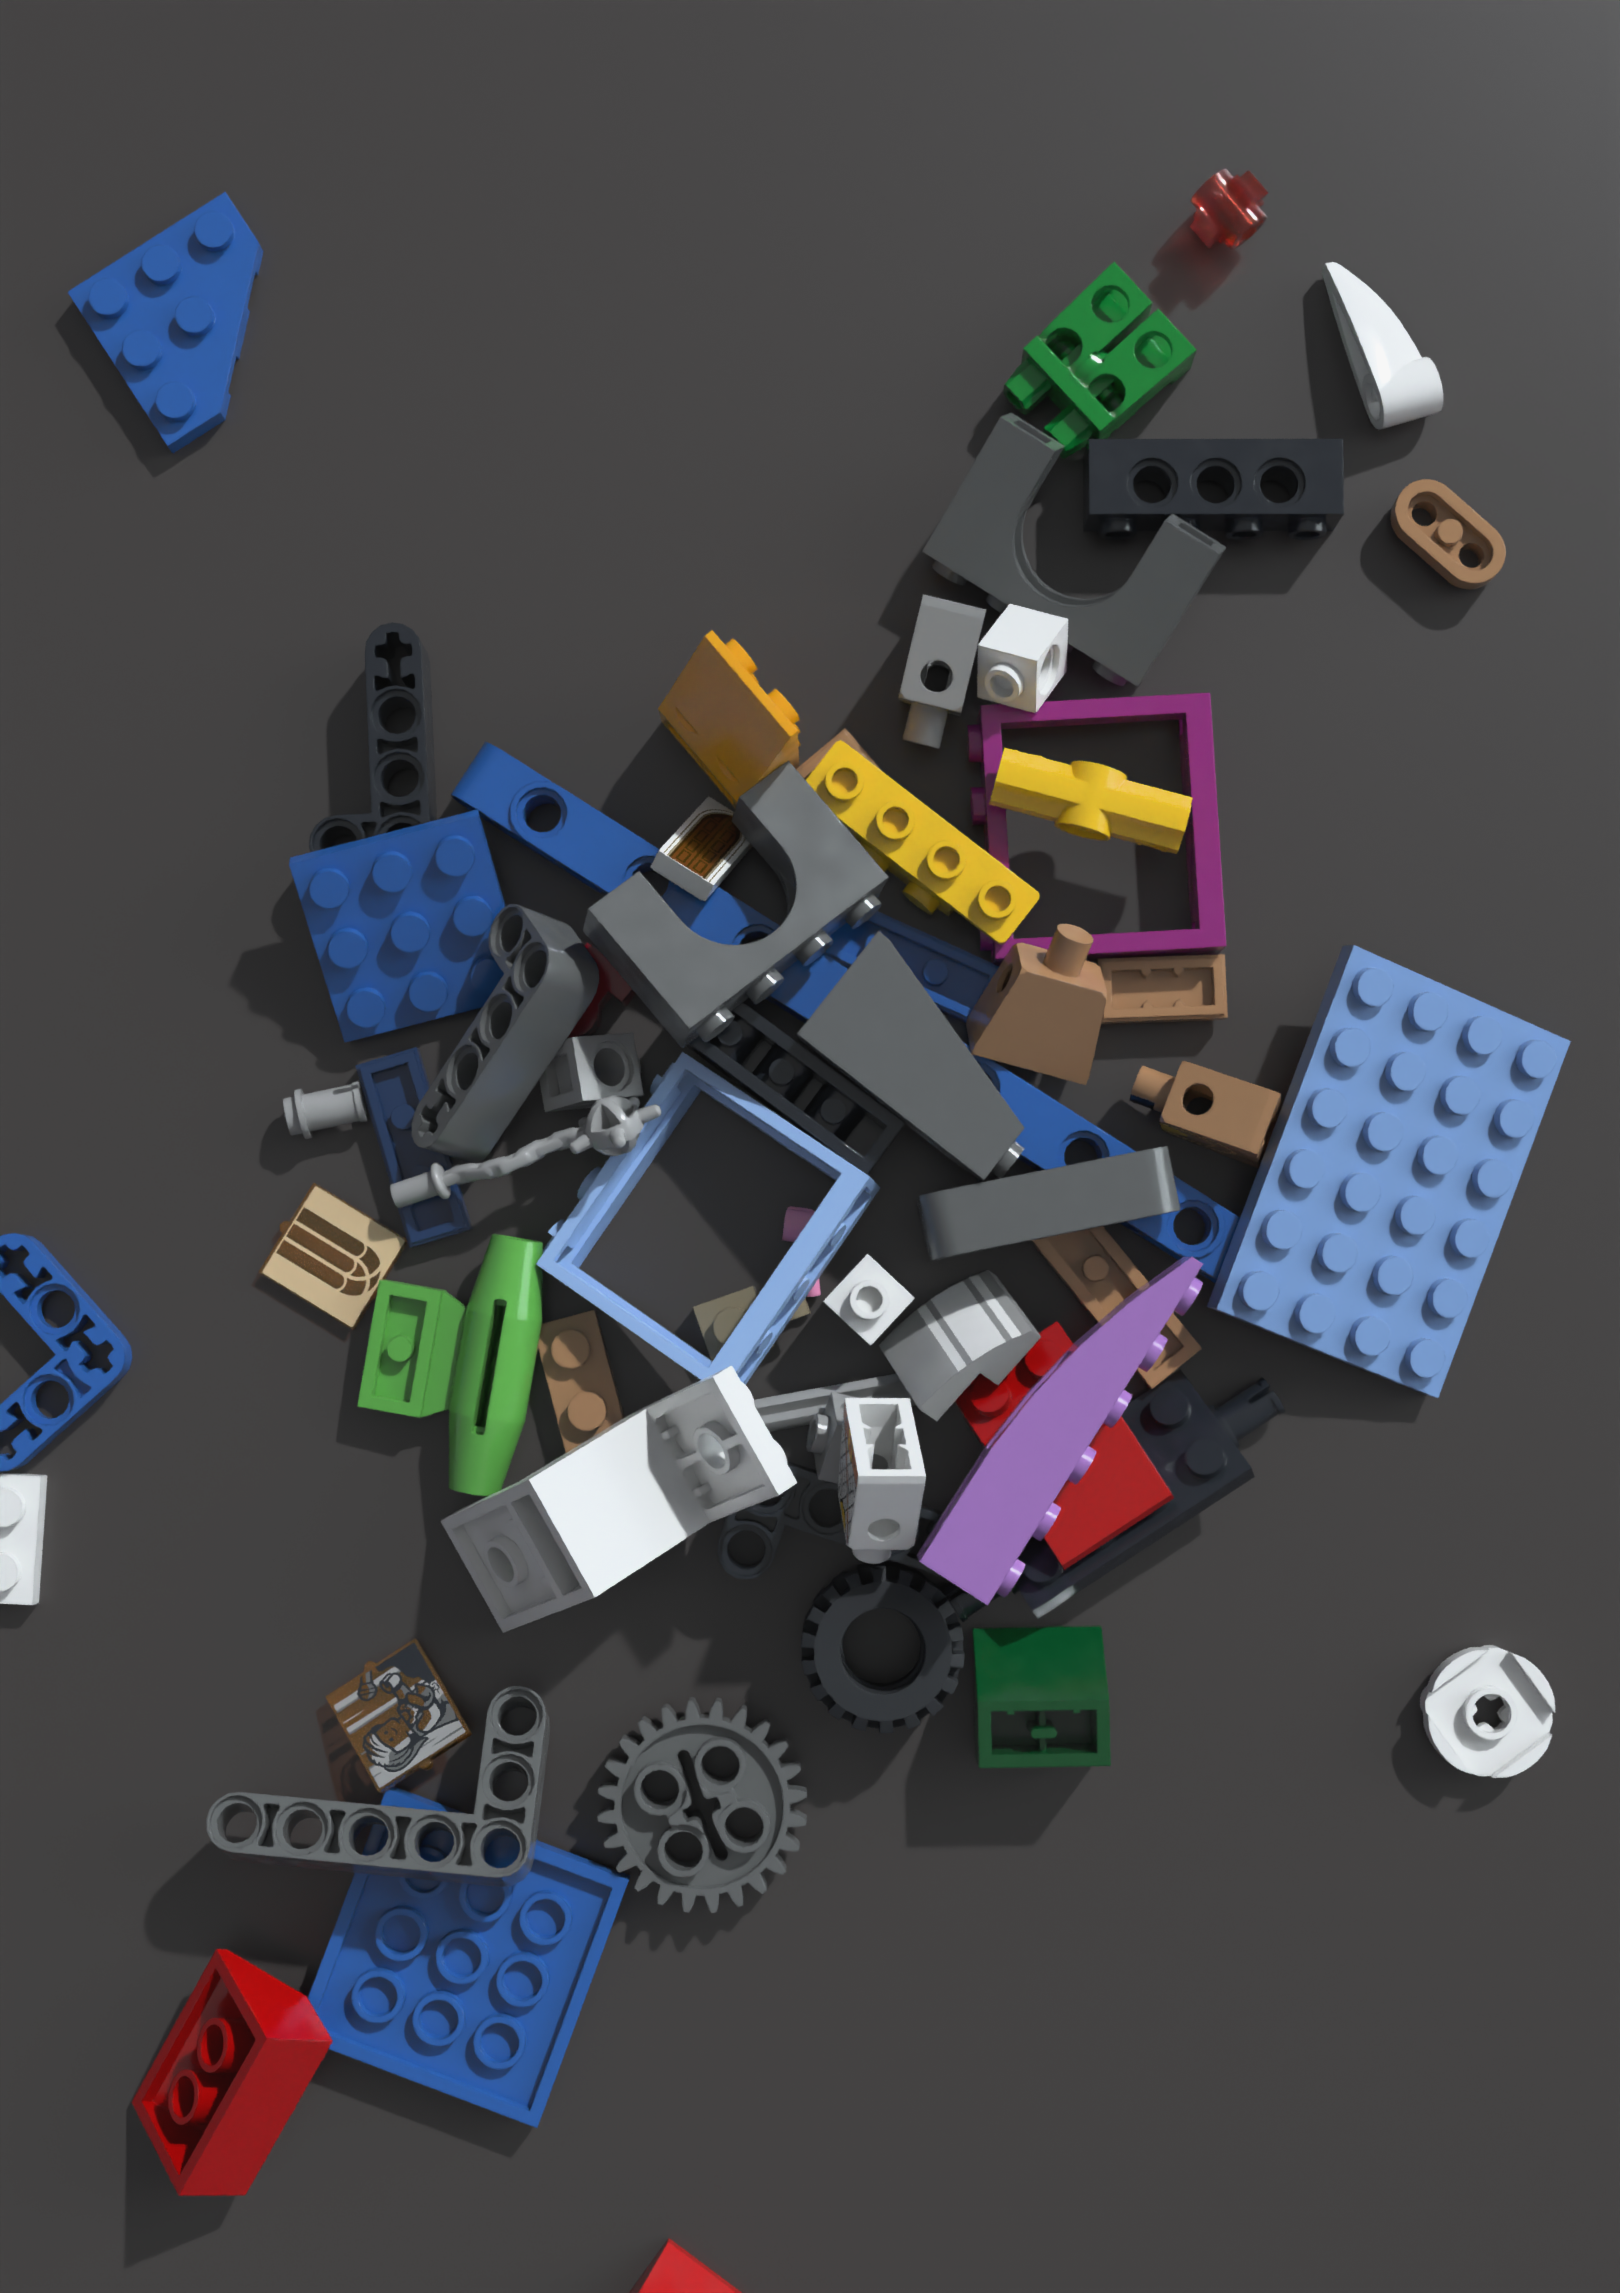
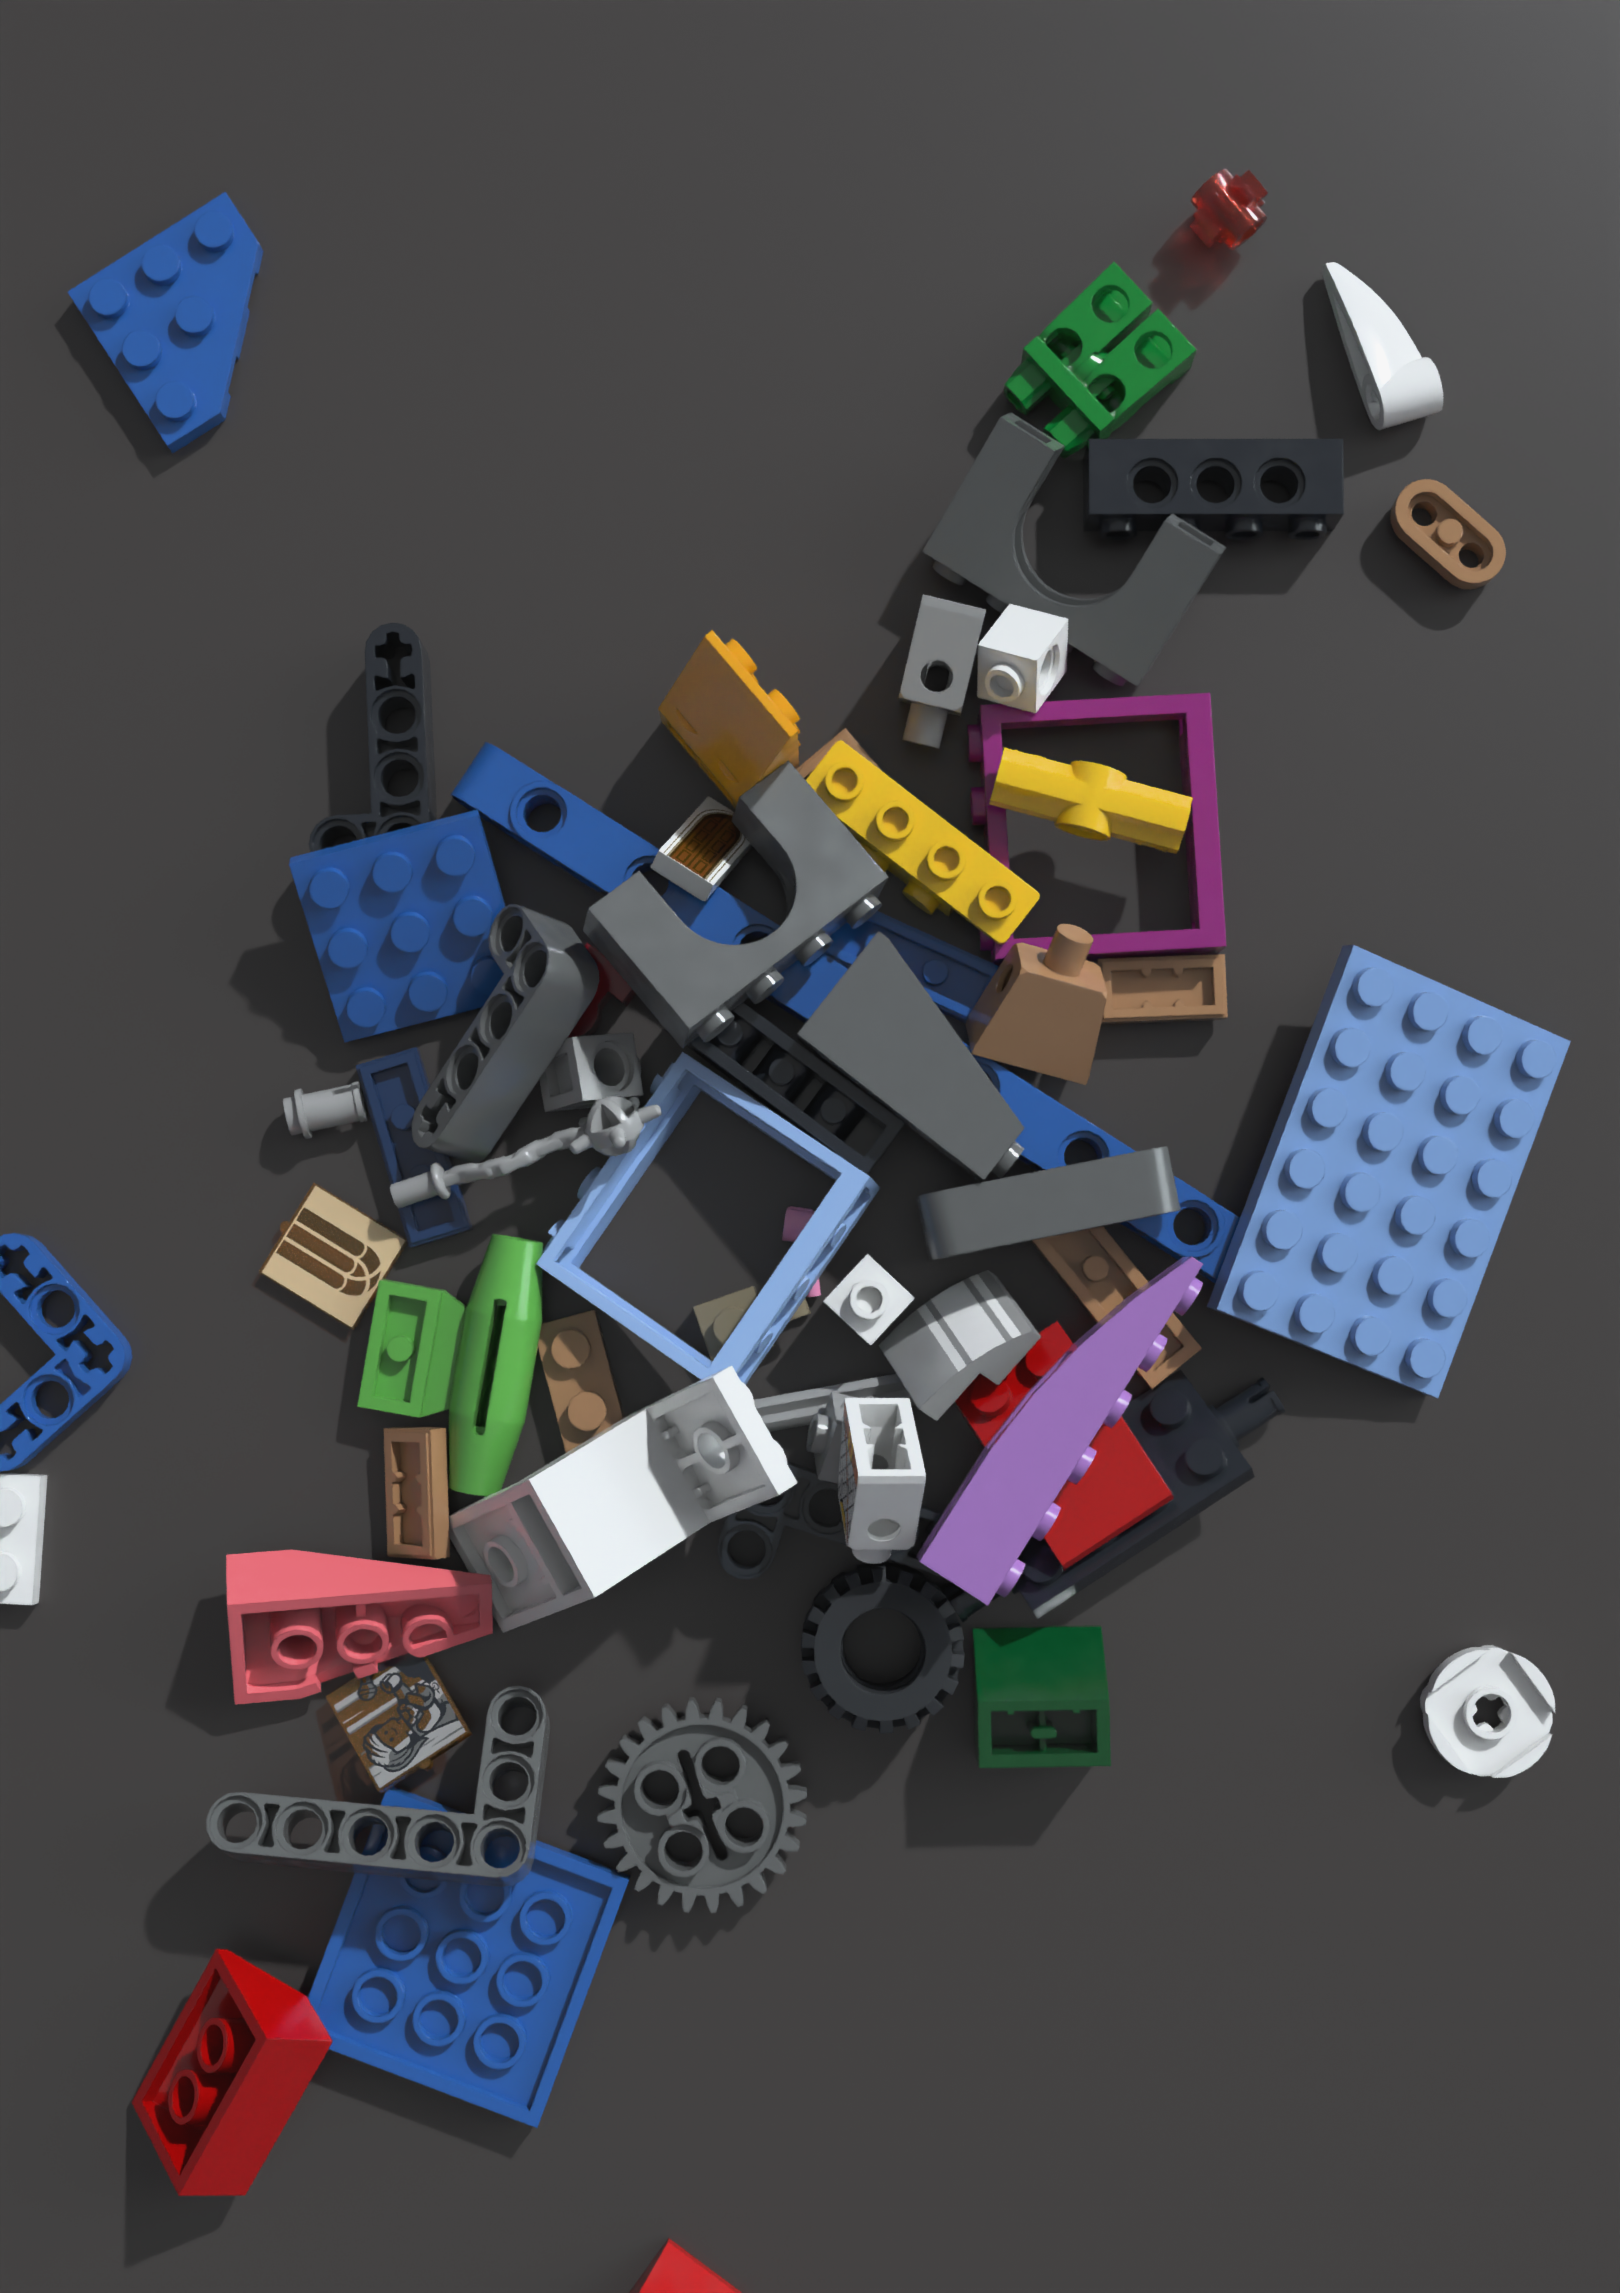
medium nougat torso [1130,1061,1281,1169] -> none
none -> coral wedge [226,1549,493,1705]
none -> medium nougat plate [383,1427,450,1560]

